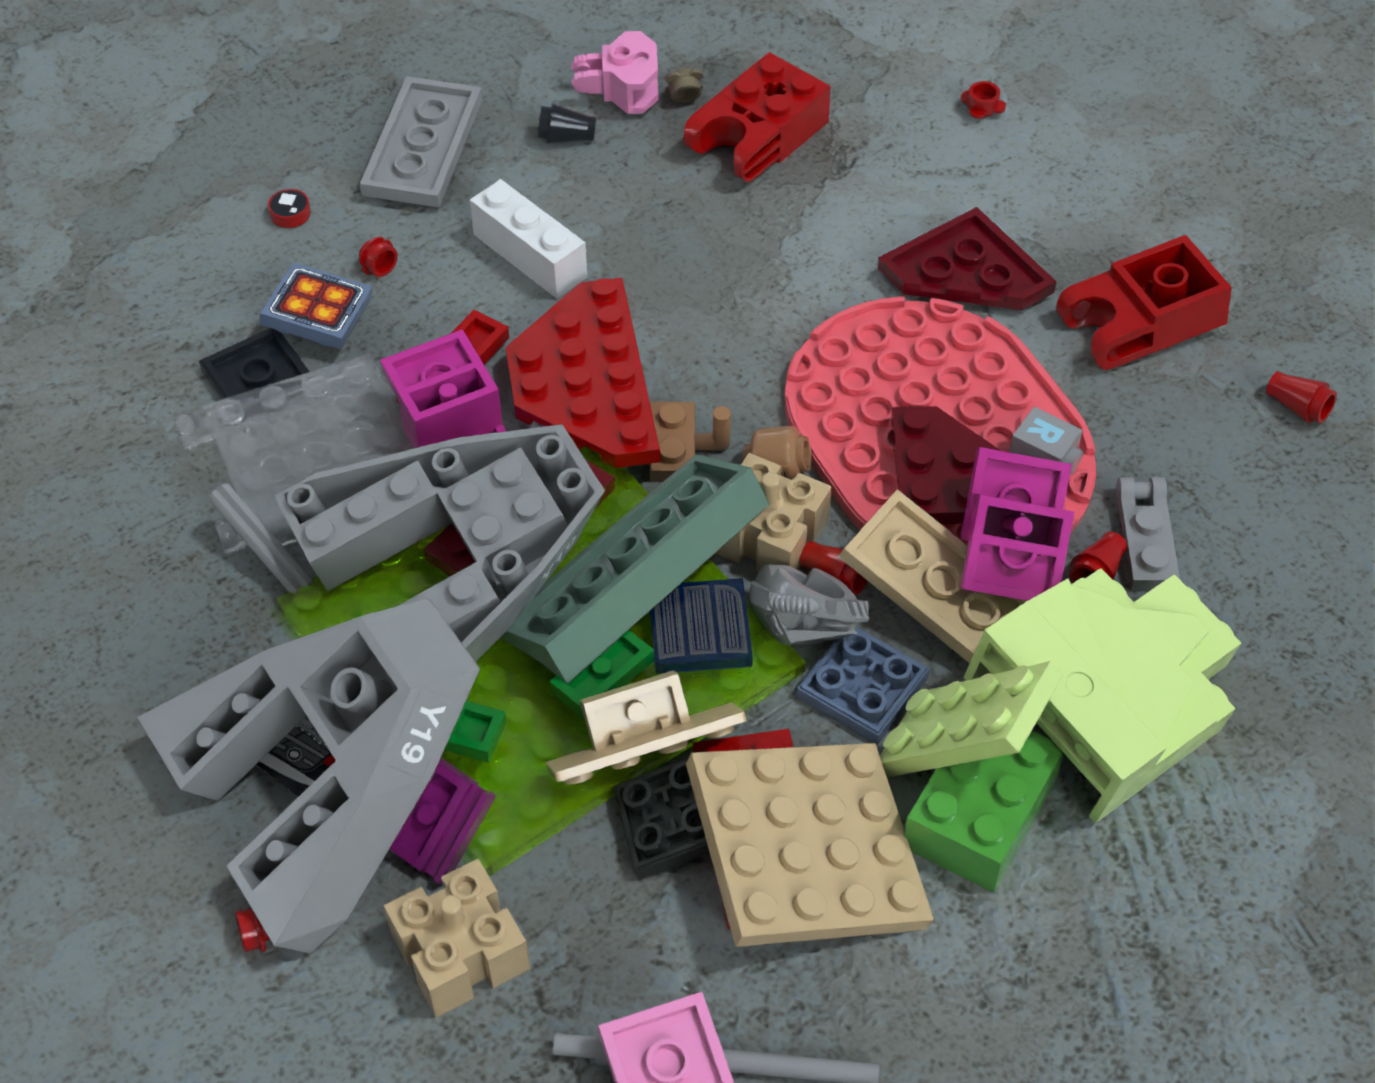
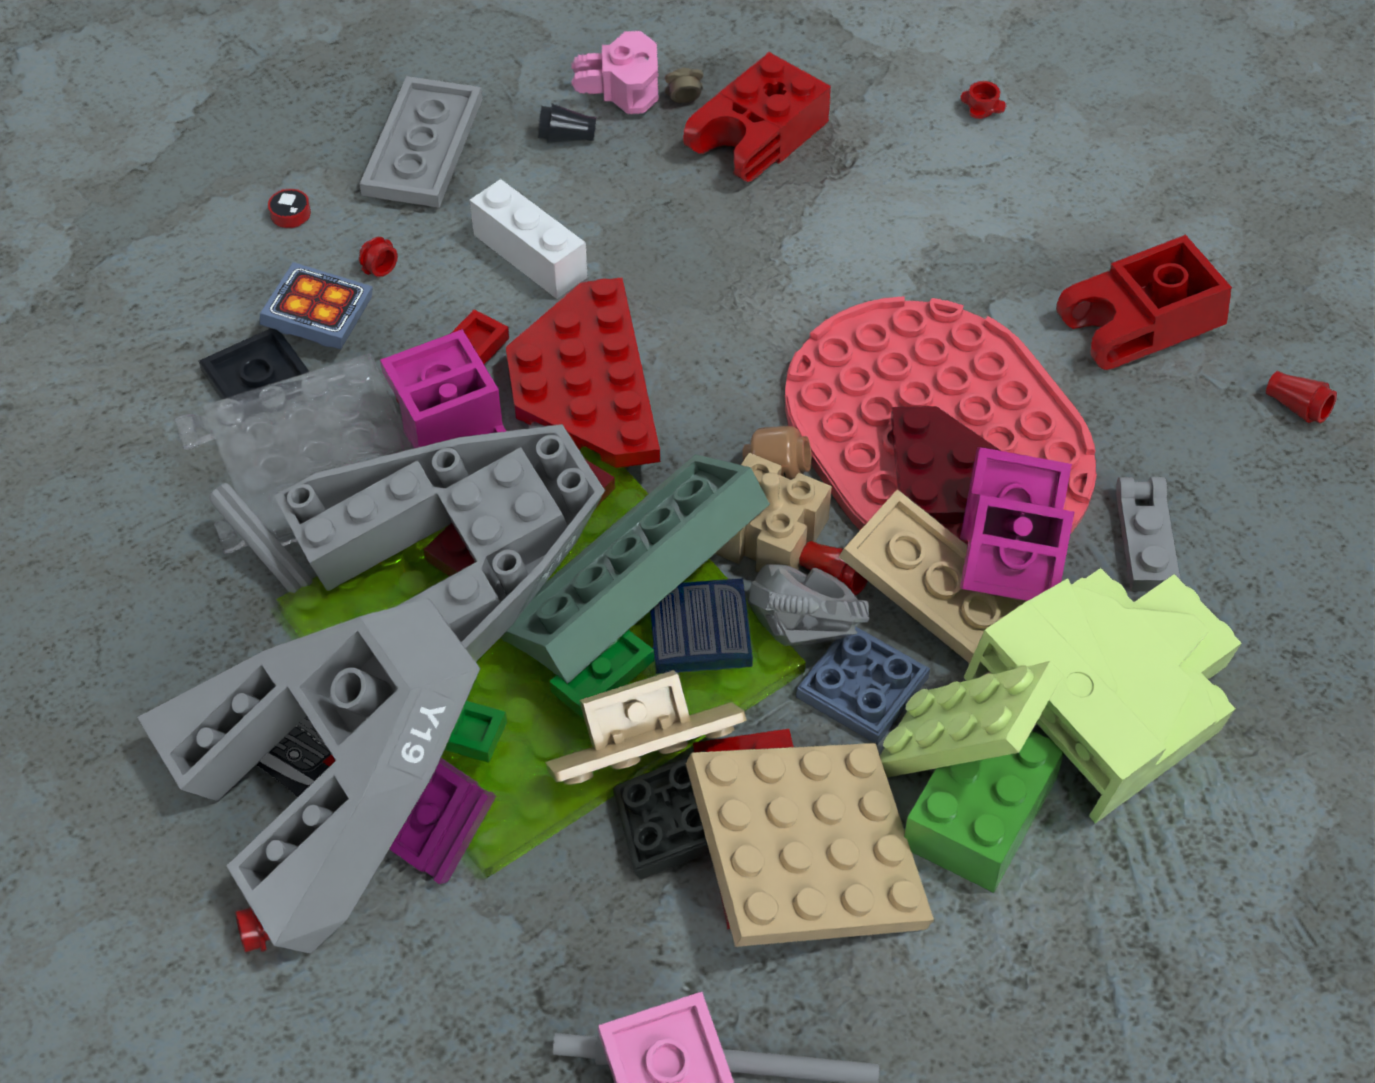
tan brick [383,858,530,1018] -> none
medium nougat plate [650,402,731,482] -> none
dark red plate [877,207,1057,311] -> none
light grey brick [1009,406,1083,475] -> none
red cone [1069,531,1127,584] -> none

